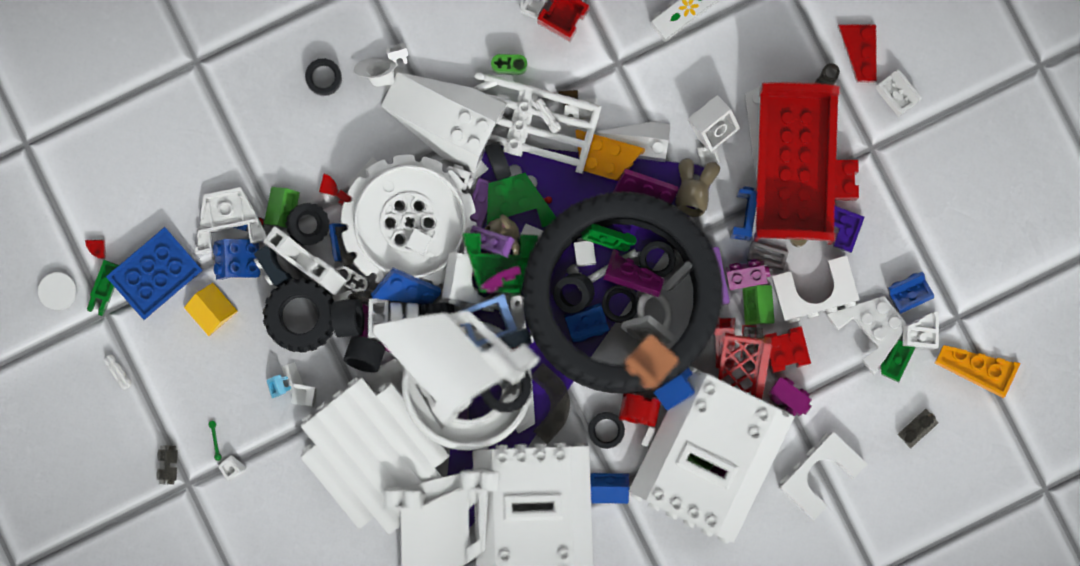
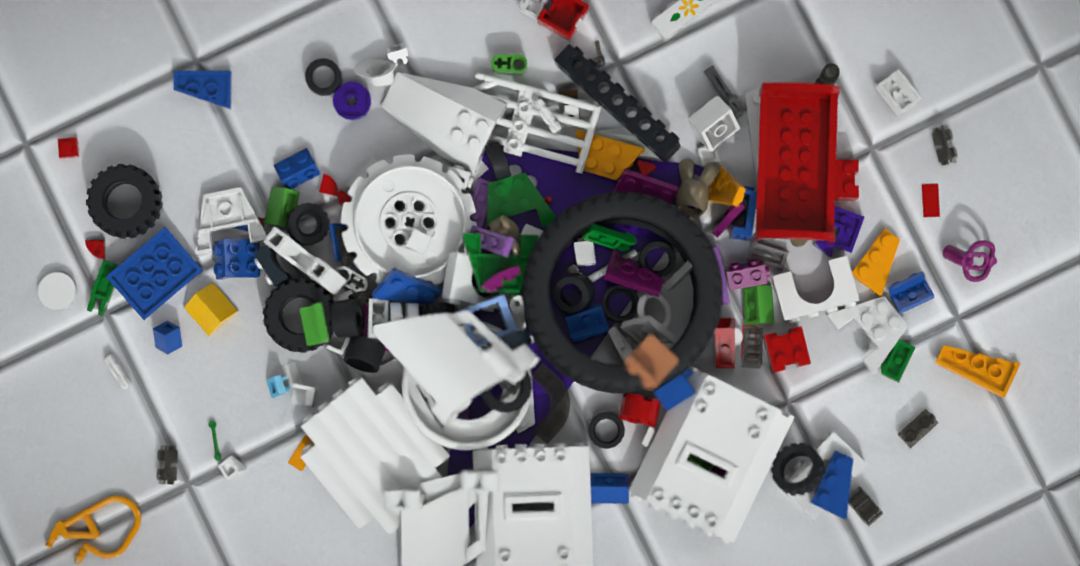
red fence [718,334,772,401] -> none
magenta brick [768,377,812,417] -> none
red wing [838,25,877,82] -> none
white wing [903,311,939,349] -> none
none -> light orange piece [45,495,141,565]
none -> red plate [58,137,79,159]
none -> black tyre [86,164,163,239]
none -> blue panel [153,321,182,355]
none -> blue wing [174,71,232,109]
none -> blue bracket [273,148,320,189]
none -> light orange sticker [288,435,315,471]
none -> bright green panel [300,302,330,346]
none -> white panel [325,333,351,356]
none -> dark purple plate [333,82,371,121]
none -> black brick [554,44,681,163]
none -> clear smoke hand [593,40,605,68]
none -> white wing [608,323,639,365]
none -> red slope [636,160,656,176]
none -> dark grey pin [704,65,747,119]
none -> light orange wing [709,165,746,207]
none -> magenta wing [712,203,745,238]
none -> black tyre [771,443,825,496]
none -> blue wing [811,451,853,520]
none -> dark purple slope [813,240,835,257]
none -> clear smoke beam [848,486,883,527]
none -> light orange wing [852,228,900,297]
none -> red sticker [922,184,940,217]
none -> clear smoke hinge [931,125,958,166]
none -> magenta piece [942,240,997,282]

